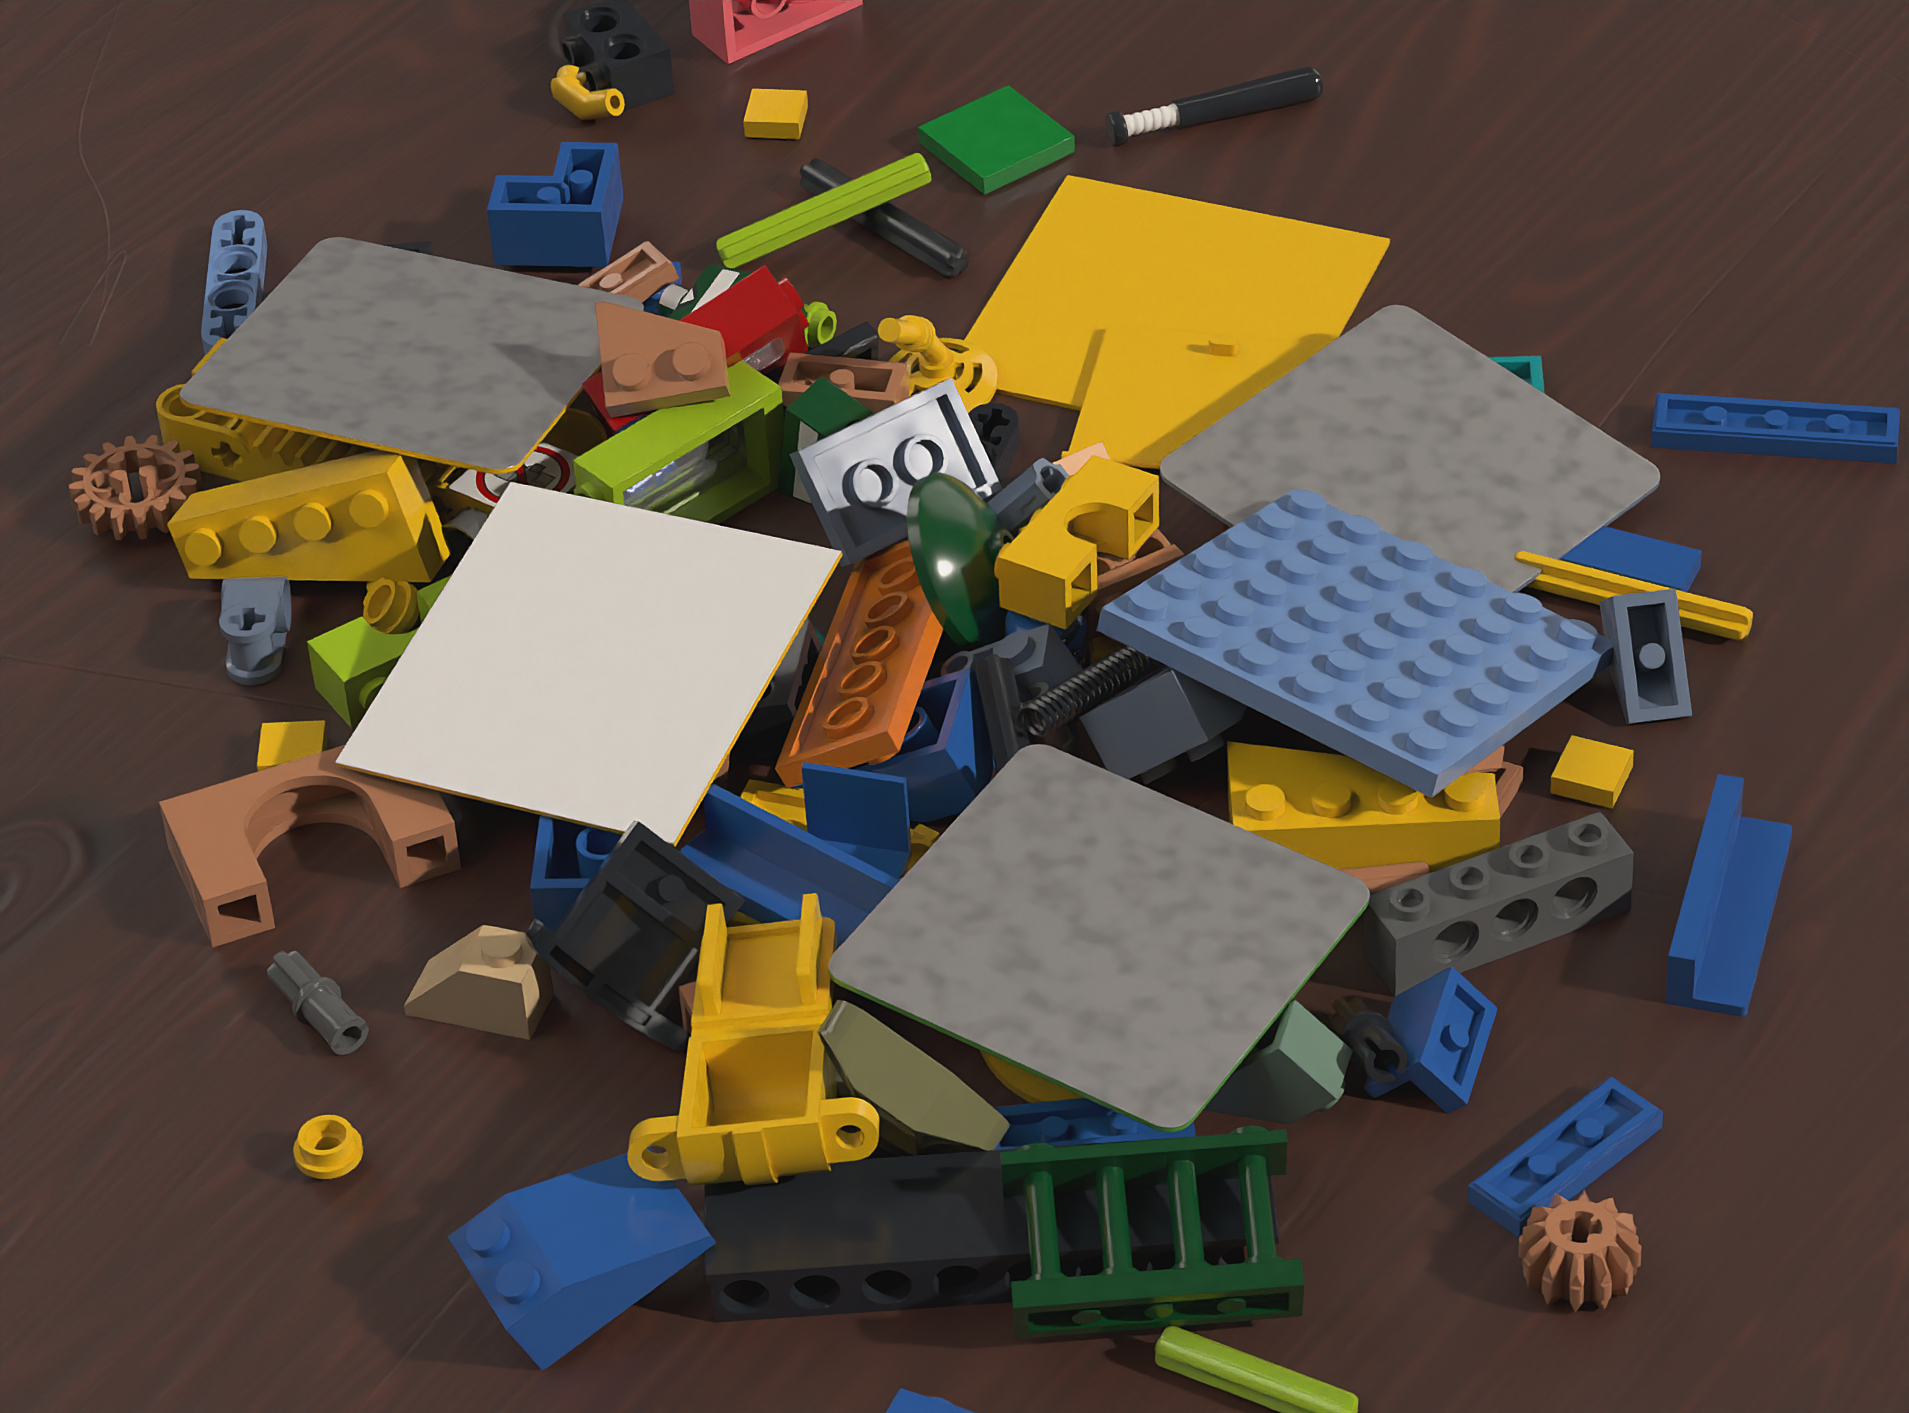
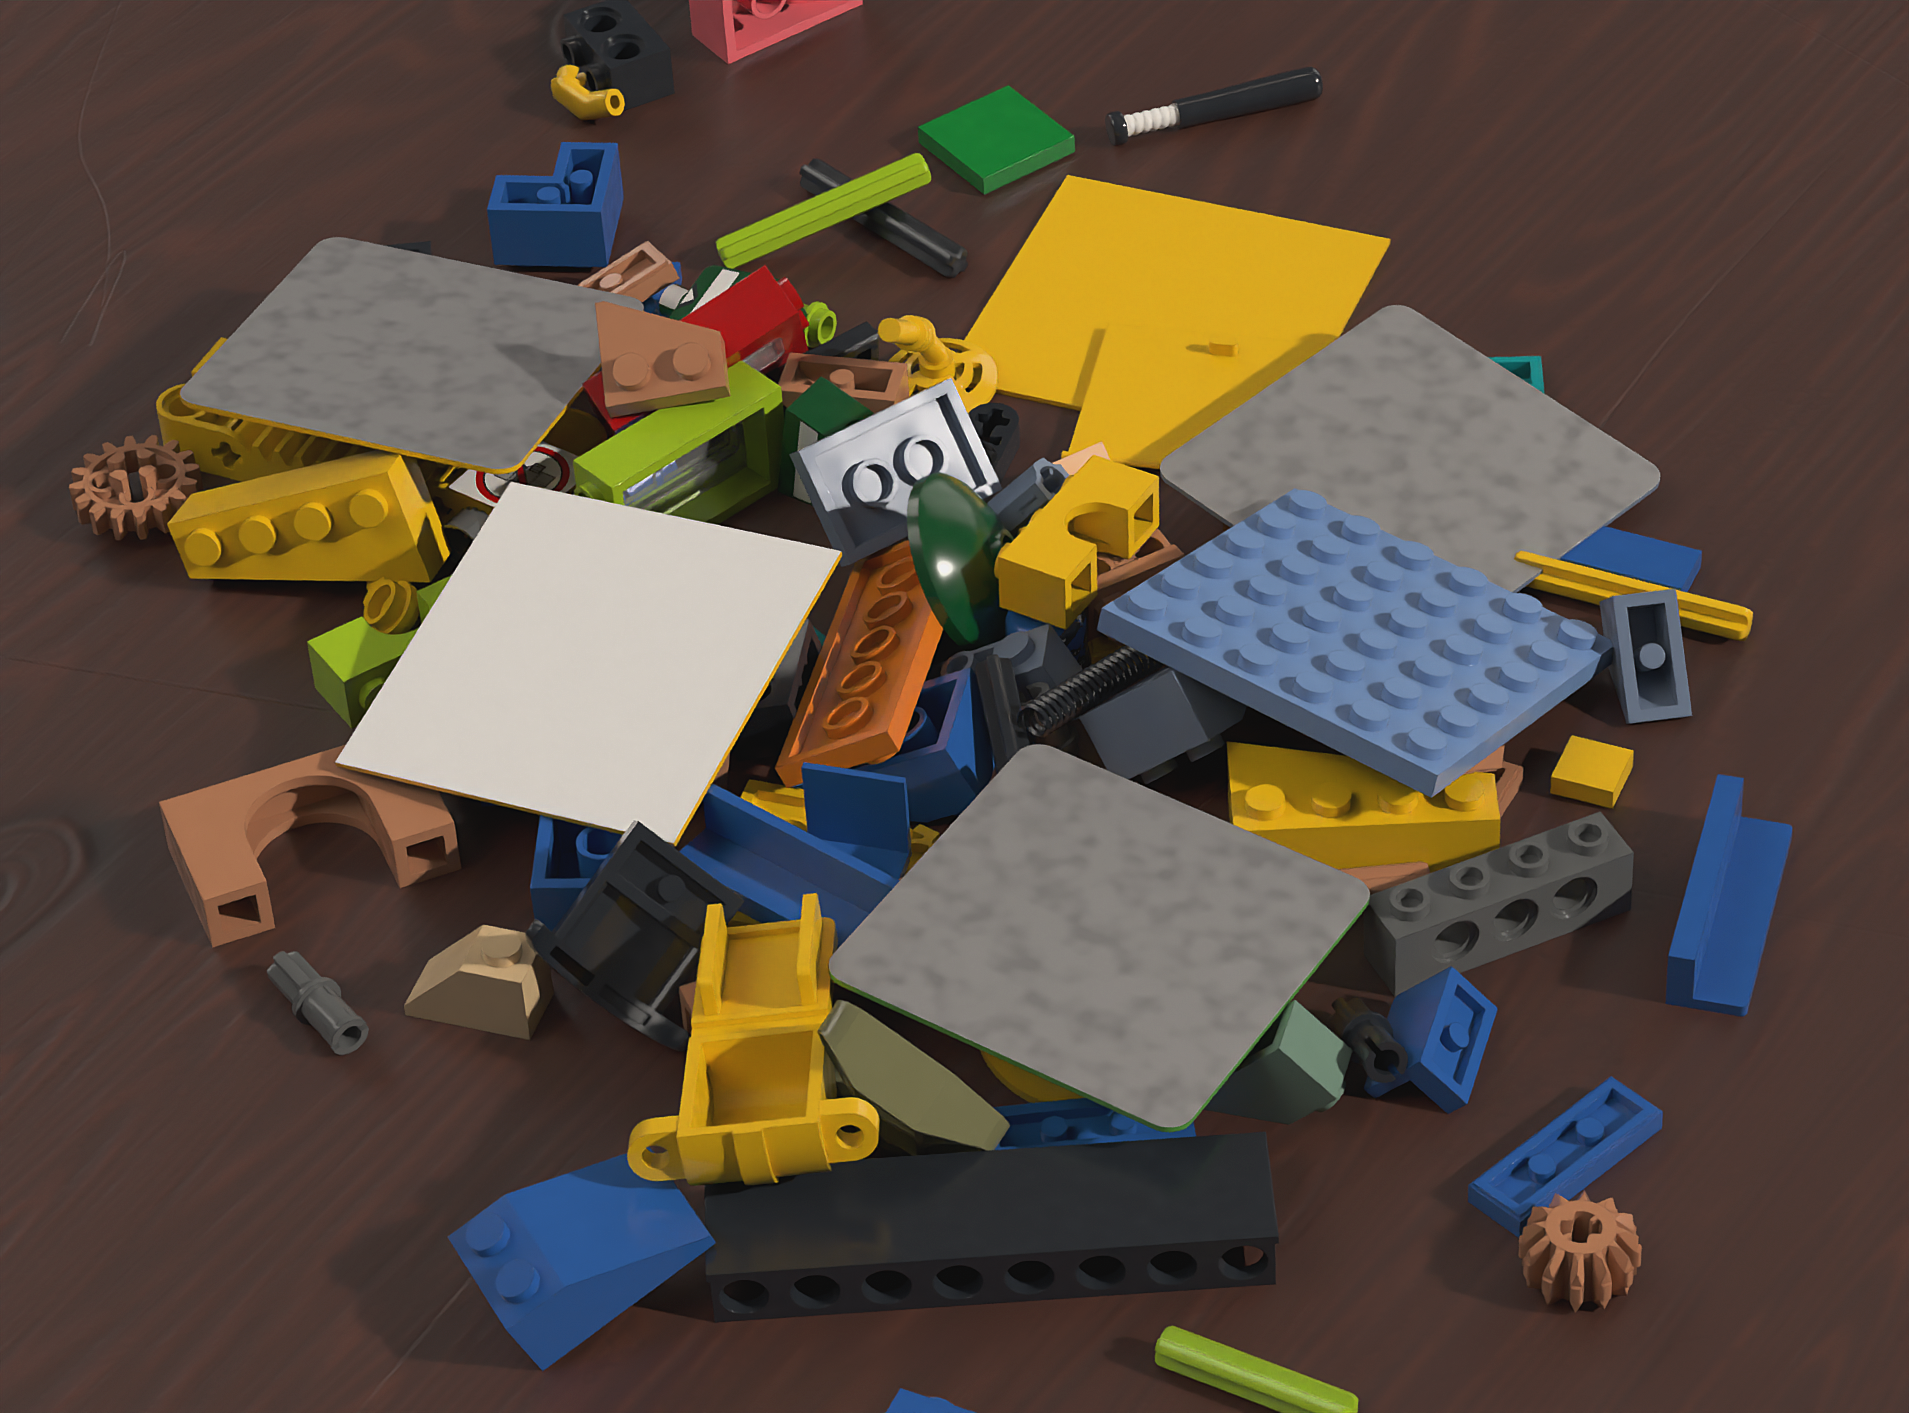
medium blue beam [201,210,268,355] -> none
sand blue piece [219,576,291,685] -> none
yellow tile [257,720,328,771] -> none
yellow plate [293,1115,363,1179] -> none
yellow tile [743,89,808,140] -> none
dark green fence [1000,1126,1304,1339] -> none
blue tile [1651,393,1900,464] -> none

